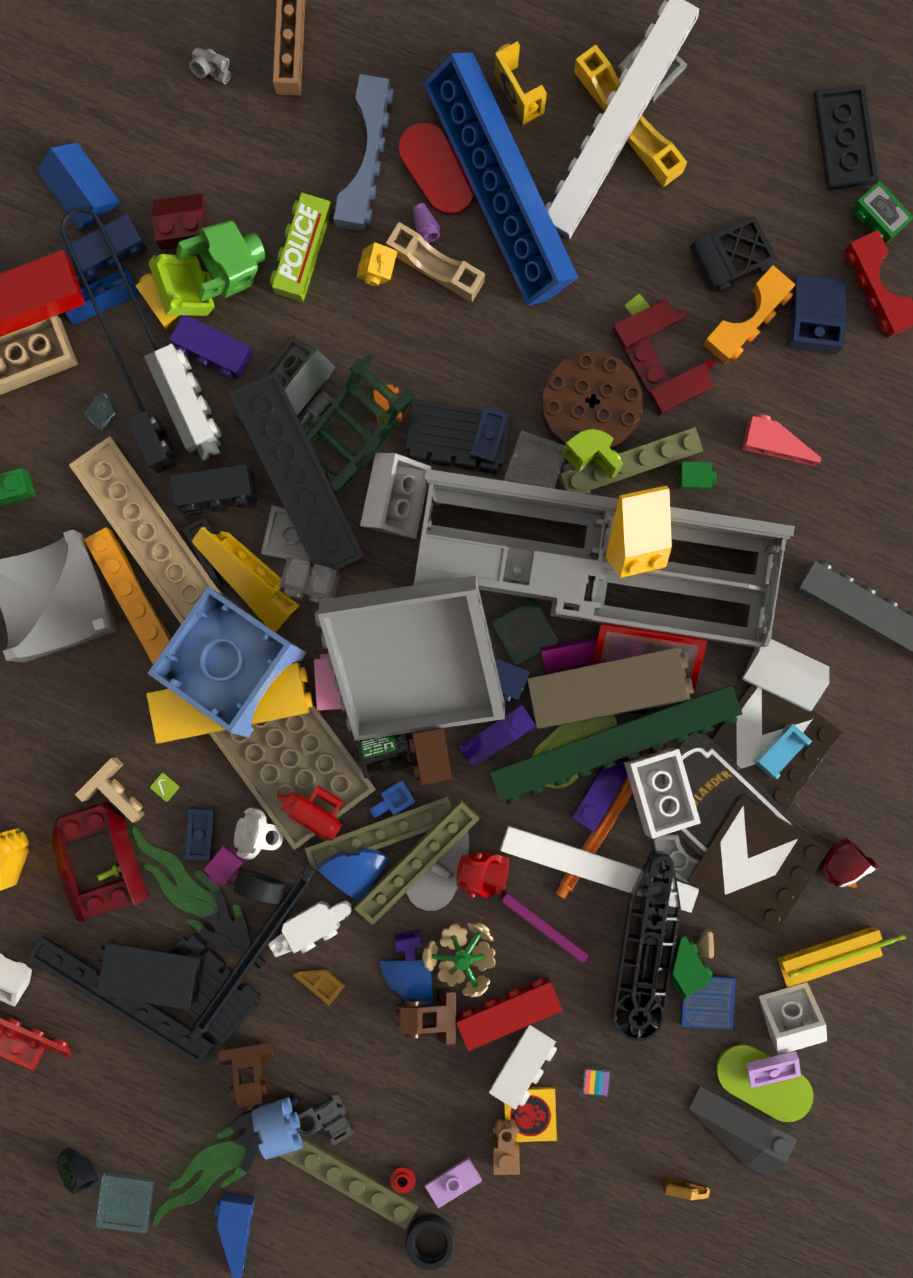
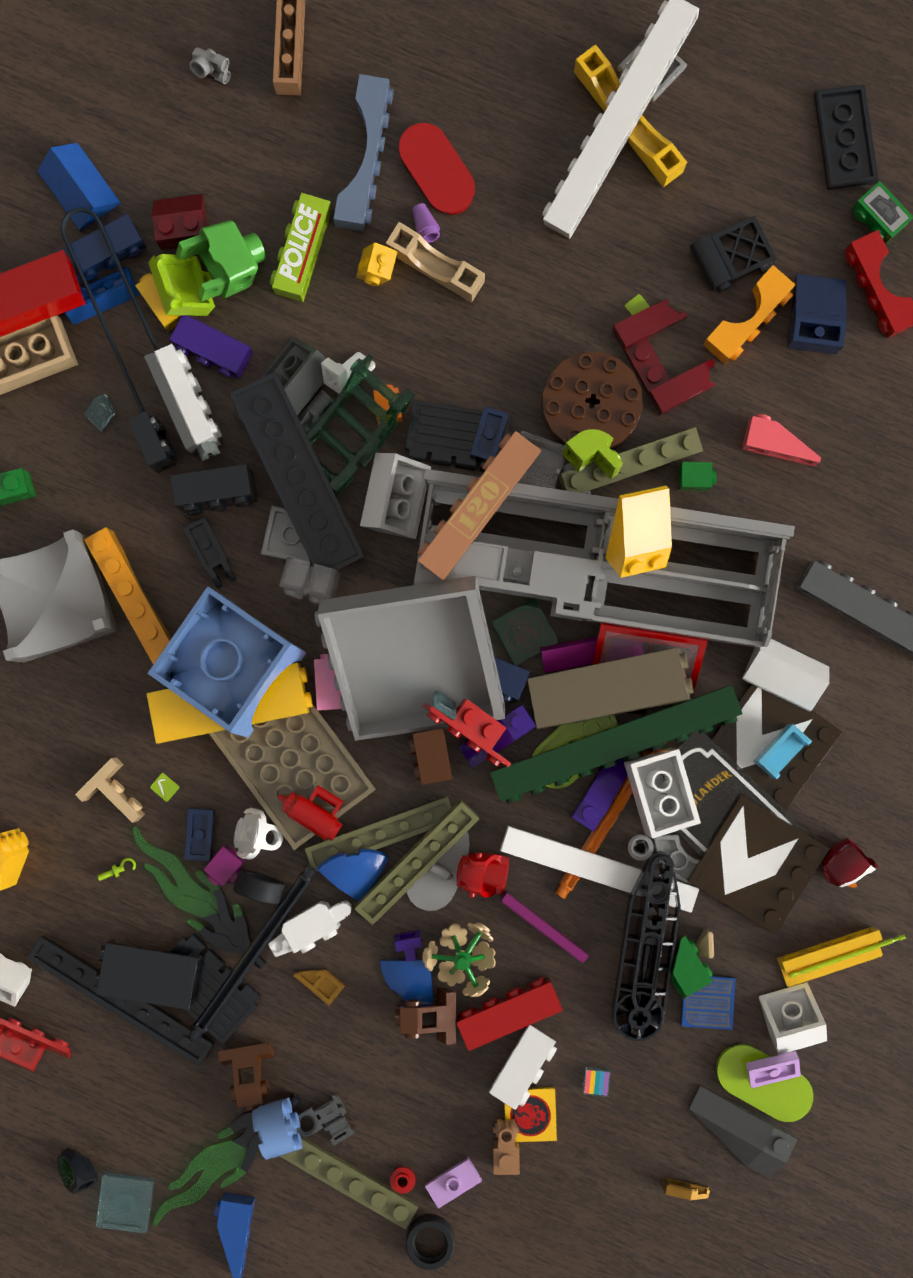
dark red wedge [51,802,149,922] -> none
tan plate [69,436,223,624] -> none
yellow wedge [192,527,300,632] -> none
clear smoke brick [355,733,414,779] -> none
blue plate [369,781,415,818] -> none
blue brick [423,53,579,306] -> none
yellow panel [494,41,547,125] -> none
none -> white bracket [321,352,375,396]
none -> nougat brick [417,431,542,580]
none -> red bracket [422,698,511,768]
none -> clear light blue slope [433,690,456,720]
none -> light grey cone [628,835,654,860]

